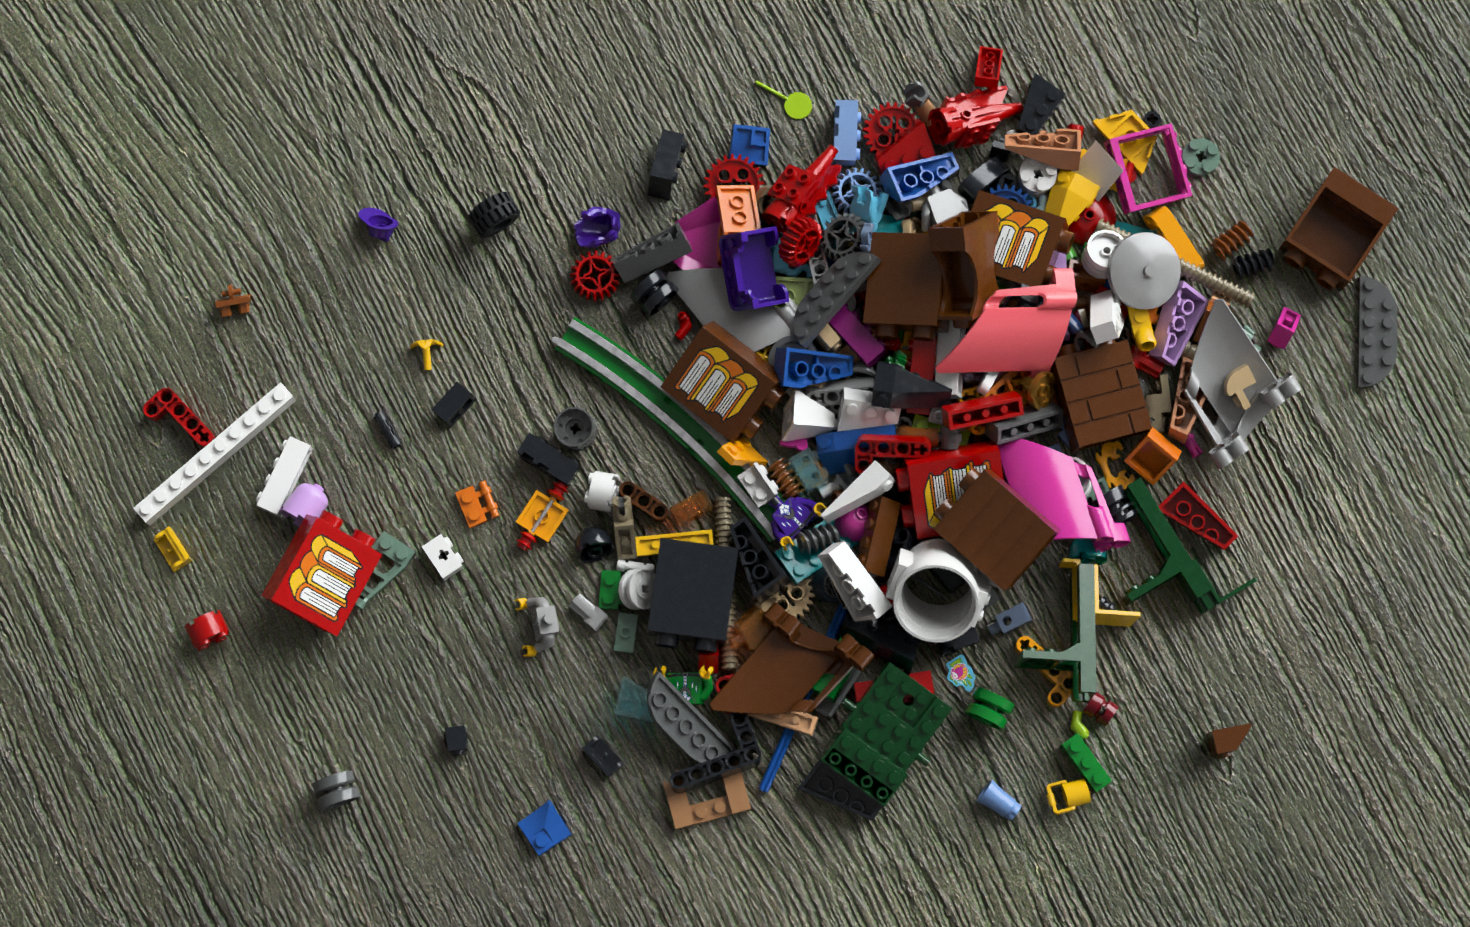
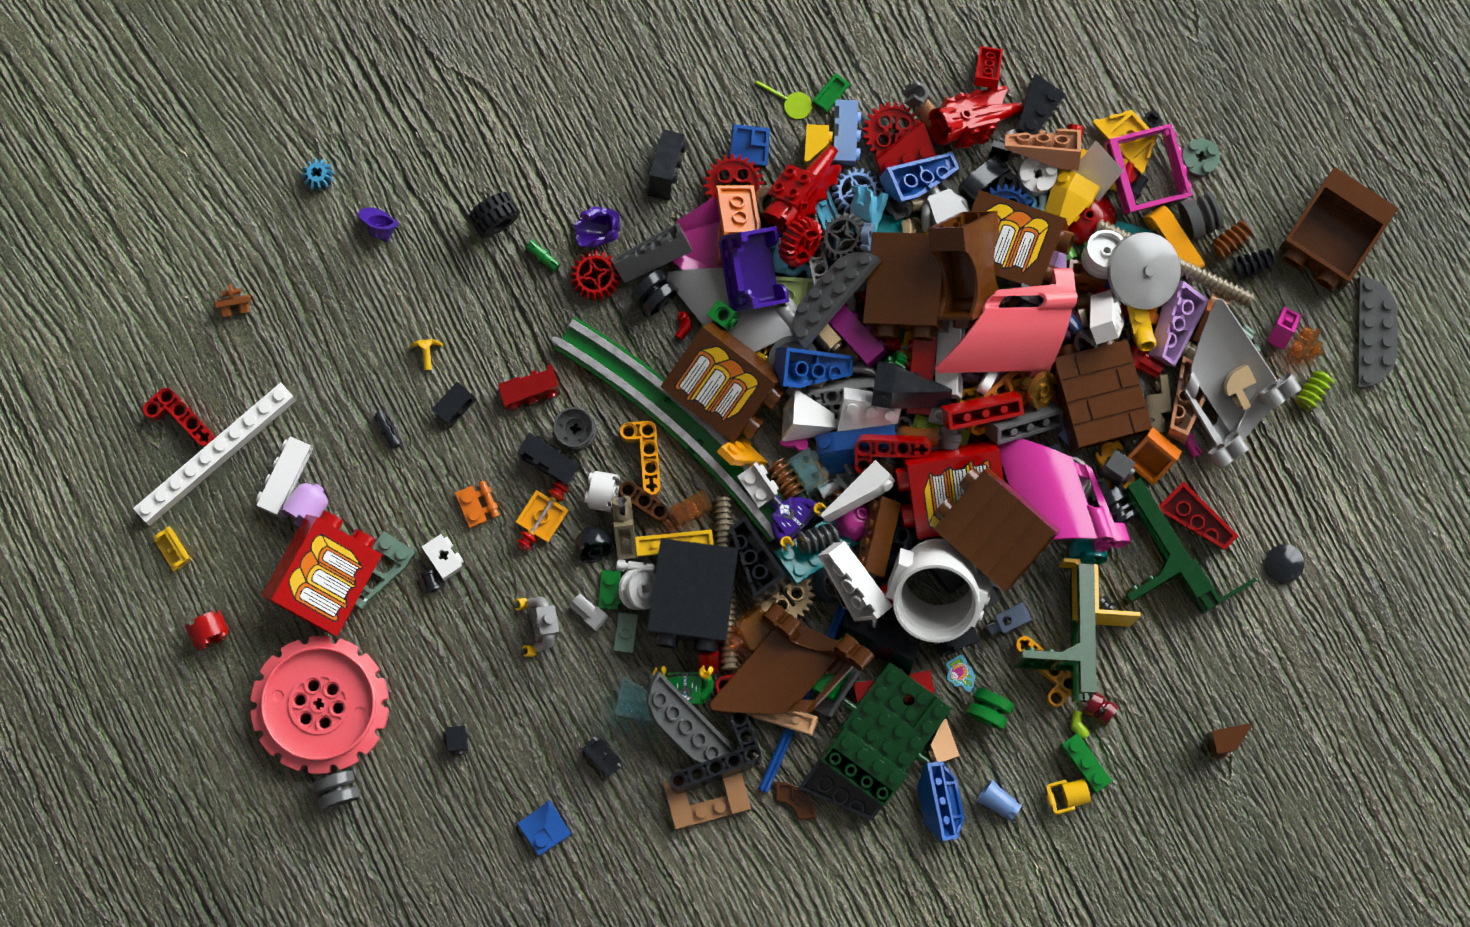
none -> coral piece [250,636,389,774]
none -> dark azure gear [301,159,334,191]
none -> black bush [420,569,442,593]
none -> red wedge [498,364,560,411]
none -> green pin [525,239,561,273]
none -> light orange beam [620,421,661,497]
none -> green brick [707,299,739,331]
none -> reddish brown tile [775,782,817,820]
none -> yellow slope [804,124,833,170]
none -> green tile [812,73,850,114]
none -> blue wedge [917,761,965,841]
none -> light nougat slope [928,719,960,762]
none -> dark grey brick [1099,450,1136,486]
none -> black pin [1119,174,1149,208]
none -> dark grey wheel [1178,191,1224,240]
none -> black dish [1266,544,1304,582]
none -> clear orange hips [1289,326,1324,362]
none -> lime piece [1294,370,1335,412]

